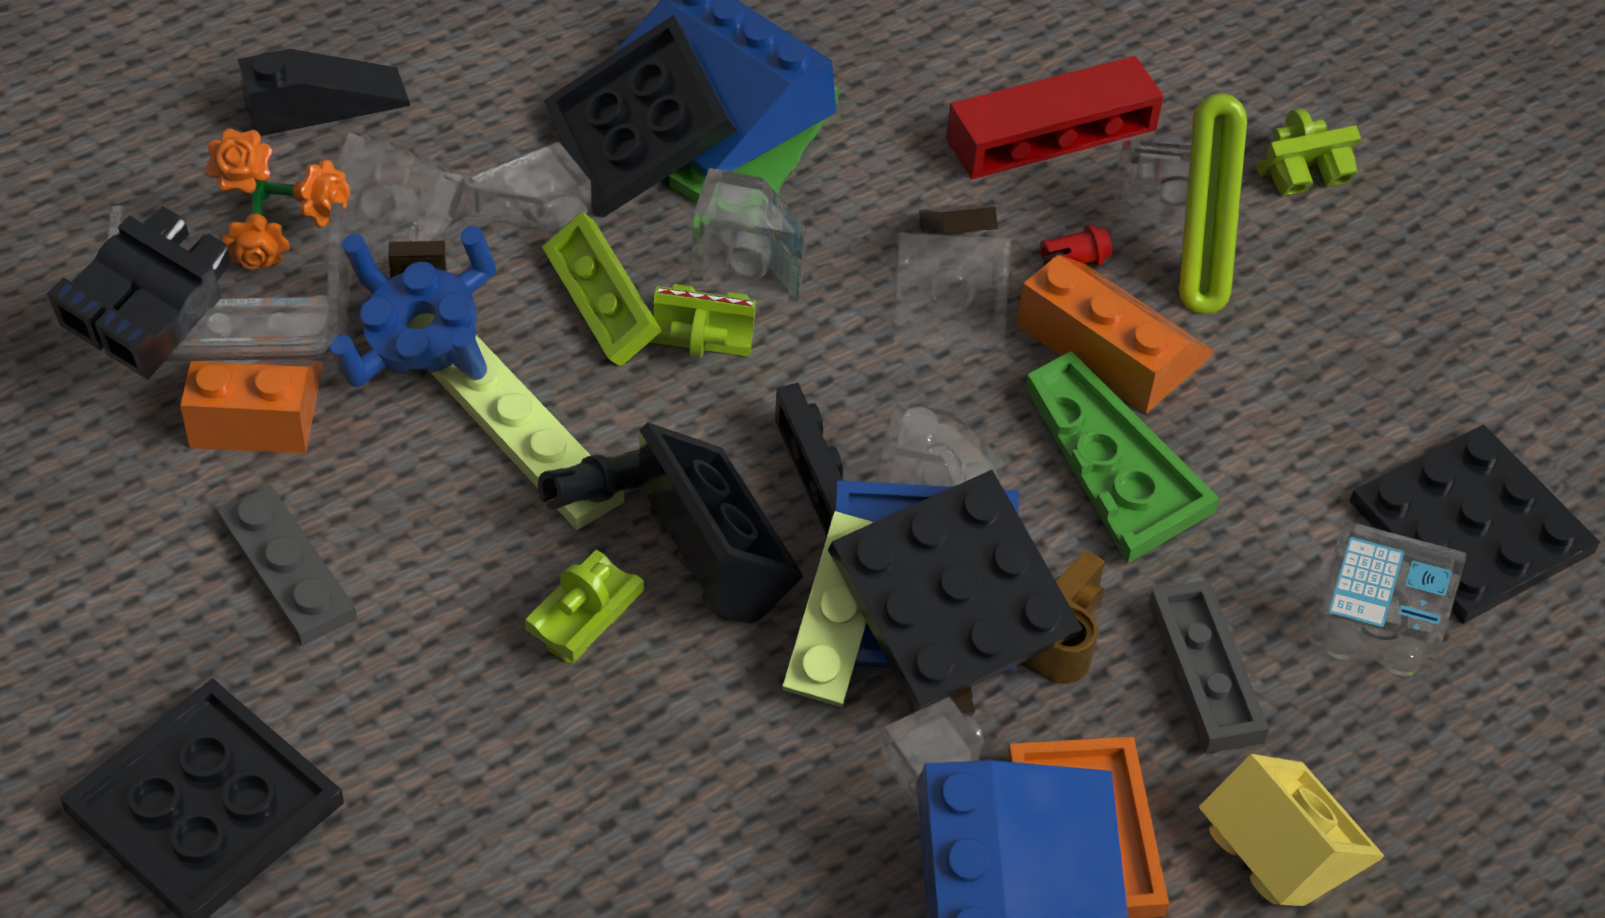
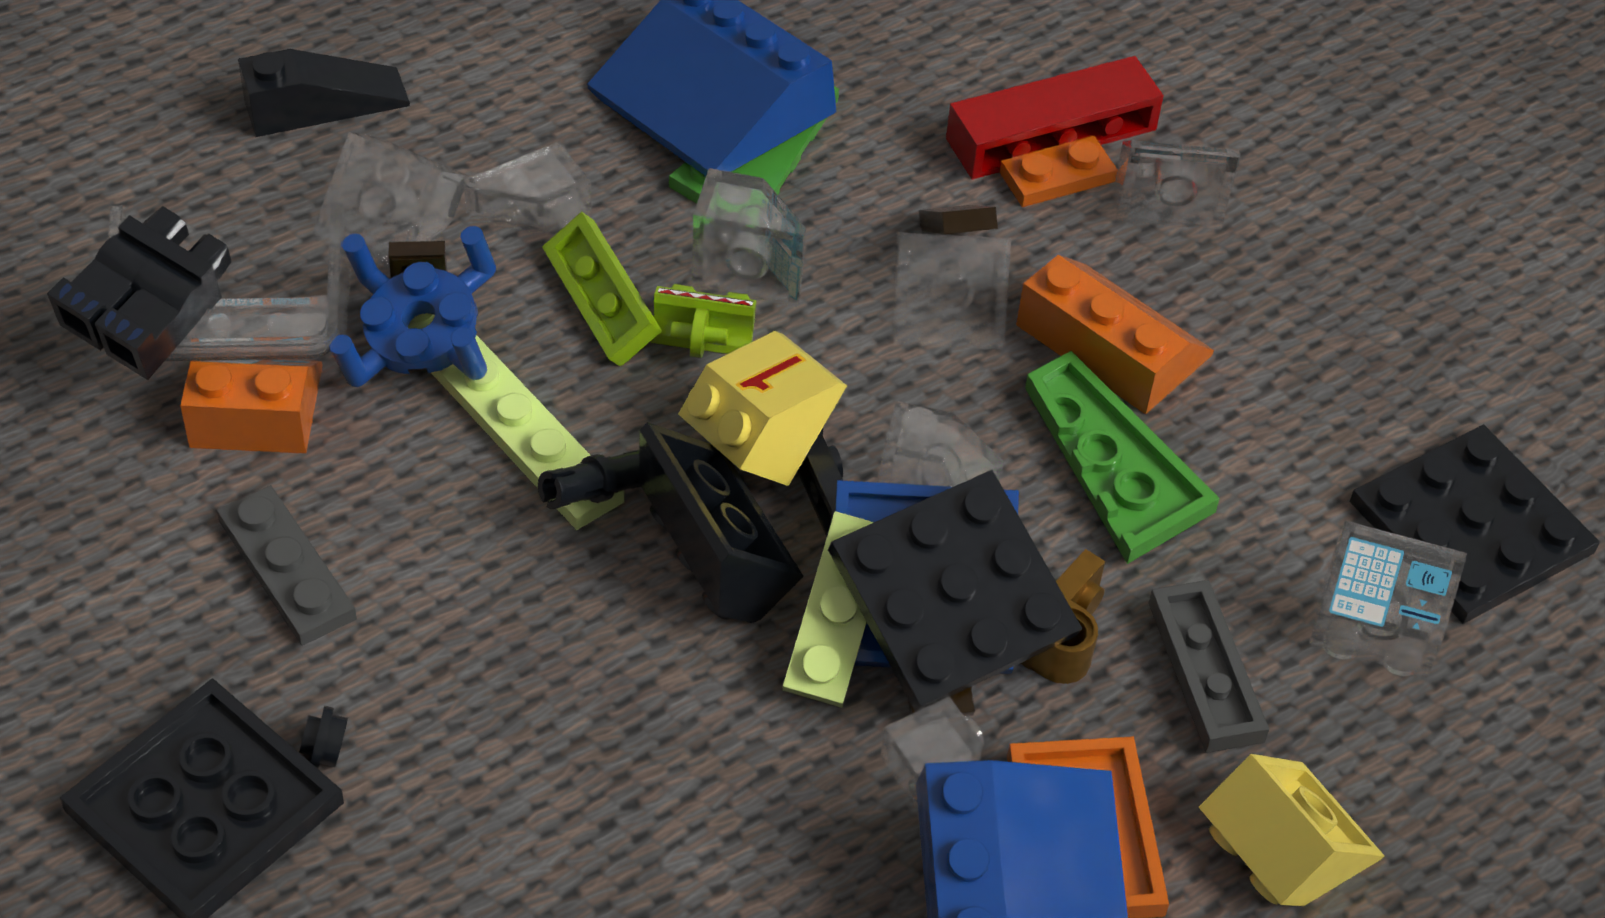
orange plant [205,128,351,270] -> none
lime hips [525,549,644,663] -> none
black plate [544,15,737,217] -> none
red pin [1040,224,1112,267] -> none
lime piece [1178,93,1247,314] -> none
lime hips [1254,108,1361,196] -> none
none -> black plate [299,706,348,769]
none -> light yellow slope [678,331,847,486]
none -> orange plate [999,136,1118,207]

